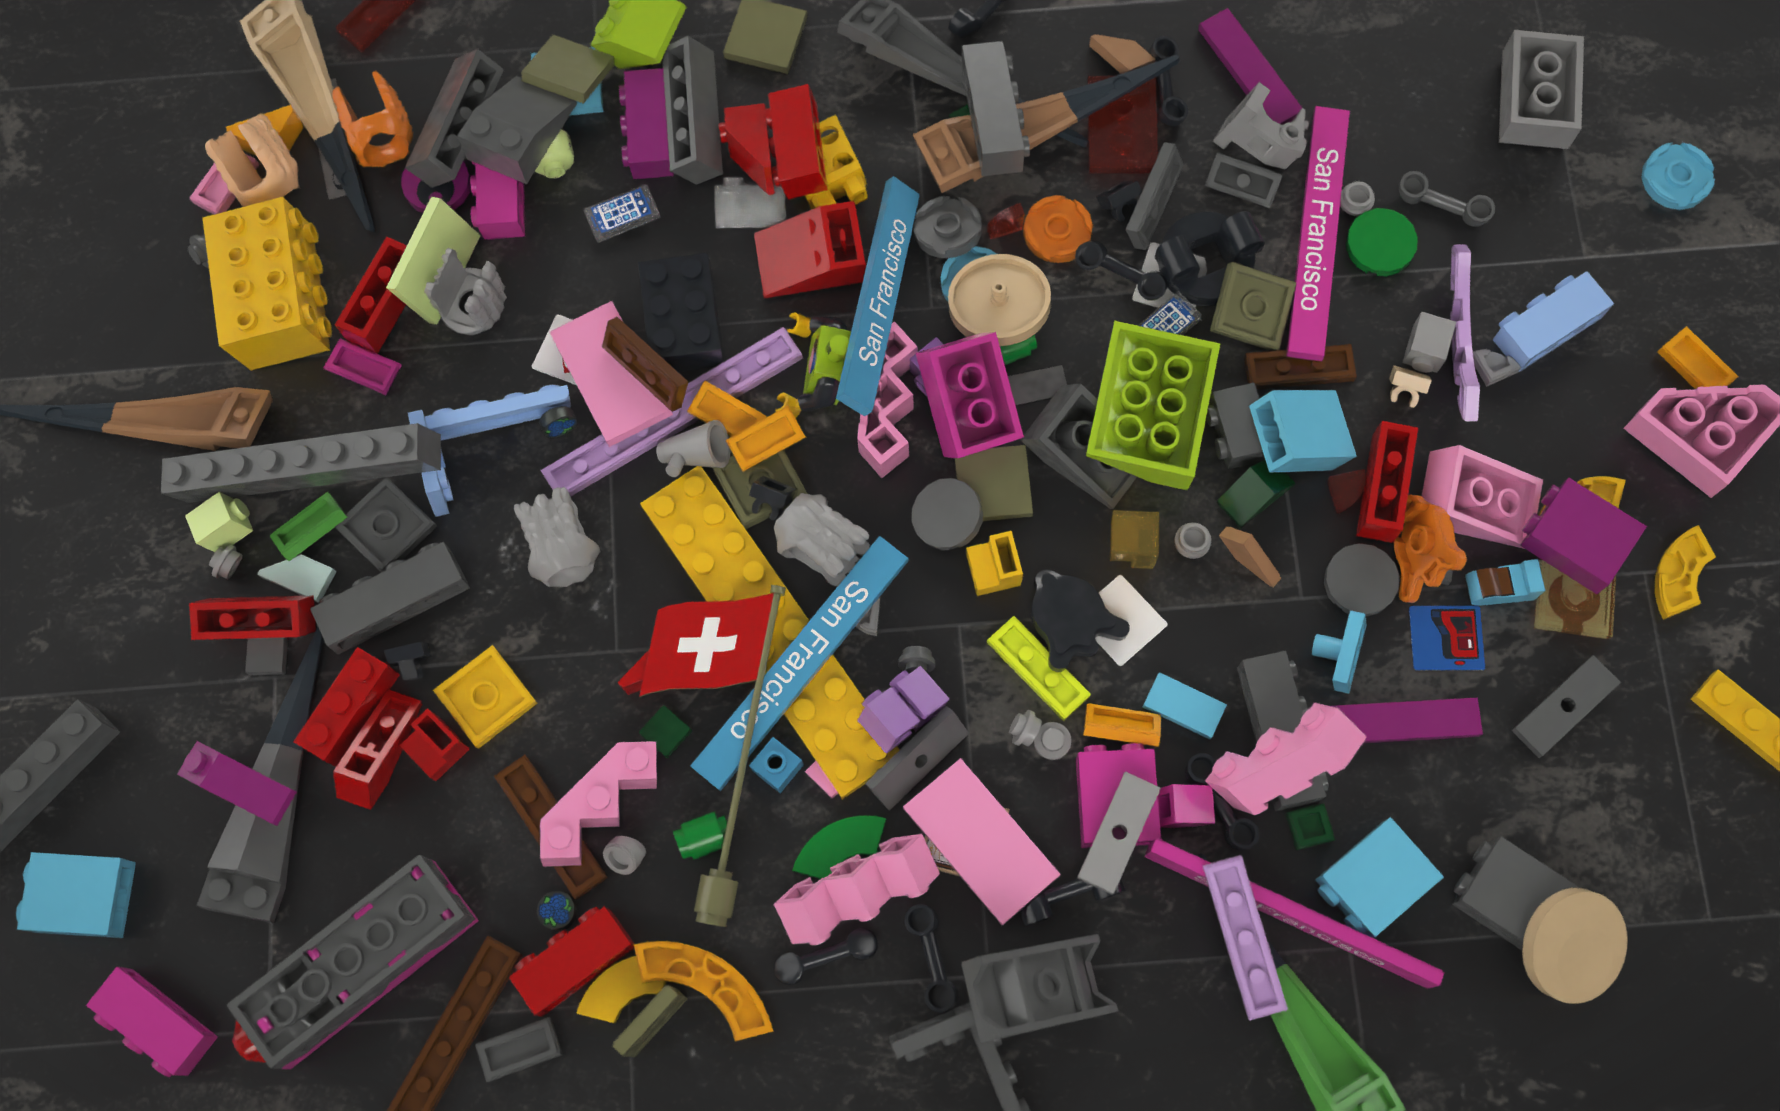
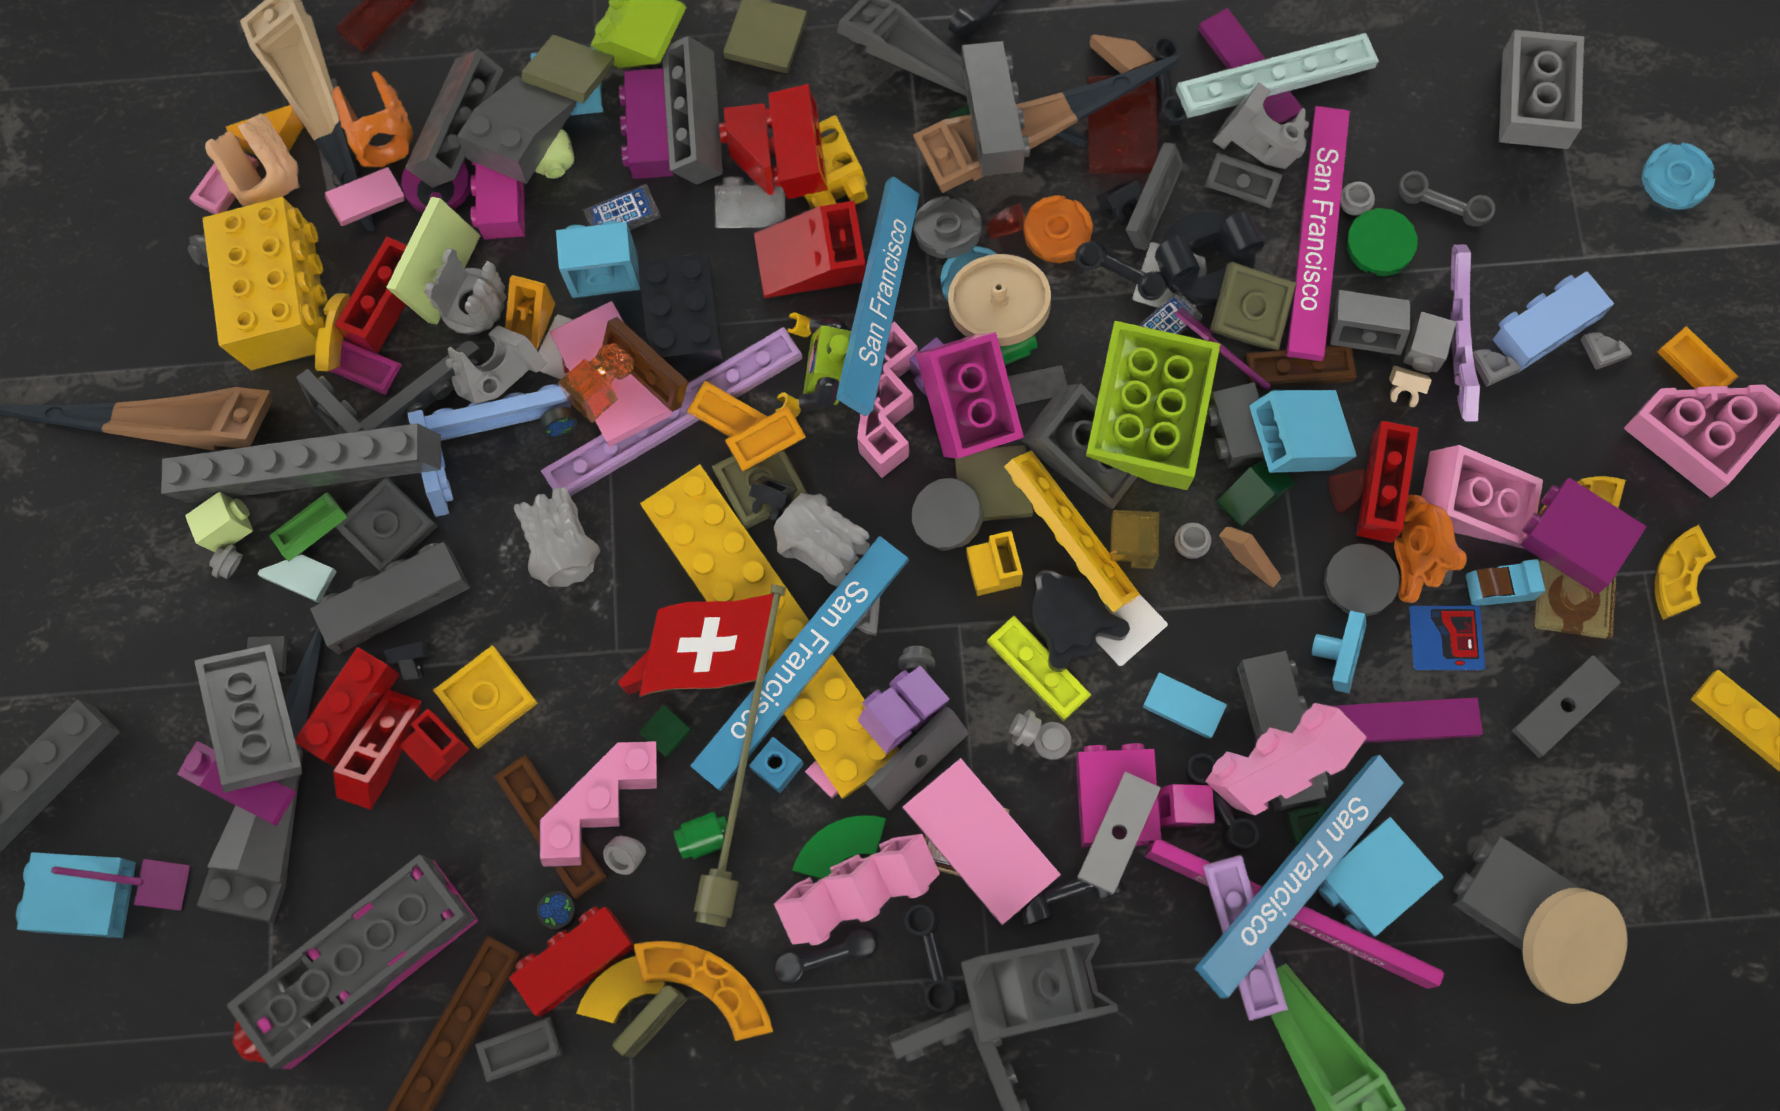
dark pink brick [86,966,218,1077] -> none
red brick [189,595,316,640] -> none
light grey piece [656,420,731,477] -> none
light orange tile [1084,703,1161,747] -> none
none -> magenta piece [51,859,190,911]
none -> dark grey plate [194,644,302,793]
none -> dark grey bracket [296,341,484,435]
none -> yellow tile [315,293,349,371]
none -> bright pink tile [325,167,404,227]
none -> light grey tile [445,325,547,404]
none -> light orange slope [505,275,555,350]
none -> medium azure brick [556,220,641,298]
none -> clear orange brick [558,343,635,423]
none -> yellow plate [1004,450,1140,613]
none -> magenta piece [1174,306,1270,390]
none -> light aqua tile [1176,33,1379,118]
none -> dark azure tile [1195,755,1403,998]
none -> dark grey brick [1330,290,1410,355]
none -> light grey tile [1580,332,1632,370]

